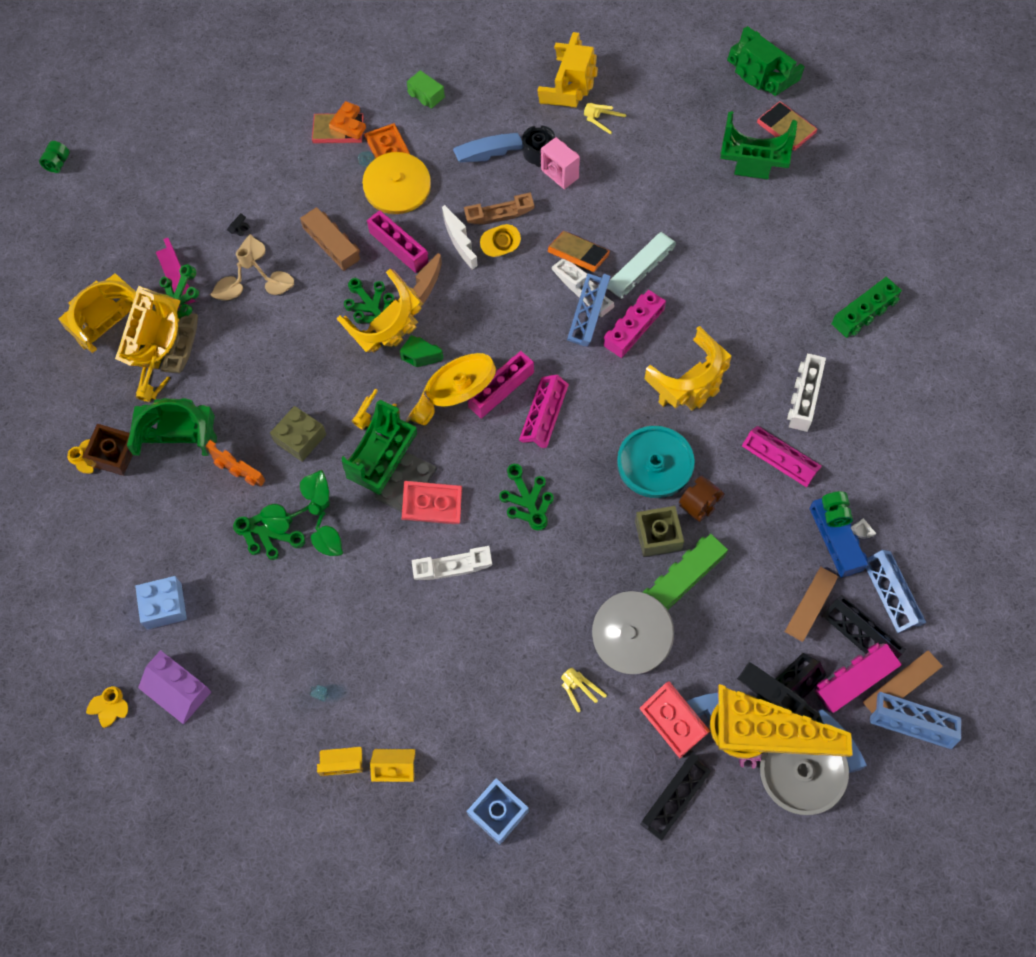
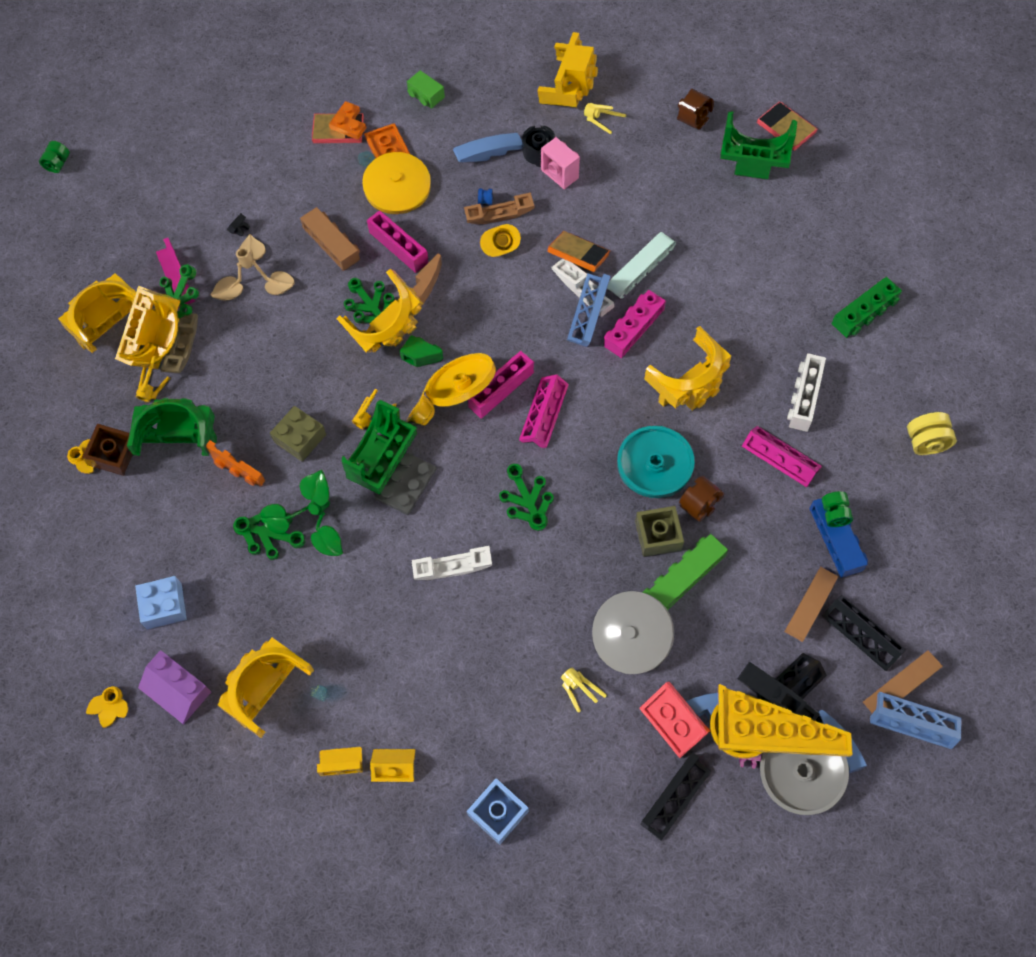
coral tile [401,481,462,524] -> none
white slope [442,205,478,269] -> none
green piece [727,26,805,96] -> none
dark pink brick [814,643,902,713] -> none
white tile [851,518,876,538] -> none
medium blue fence [866,550,926,633] -> none
none -> yellow piece [217,637,314,738]
none -> blue wheel [478,188,493,206]
none -> reddish brown brick [677,88,714,129]
none -> light yellow wheel [907,412,957,455]

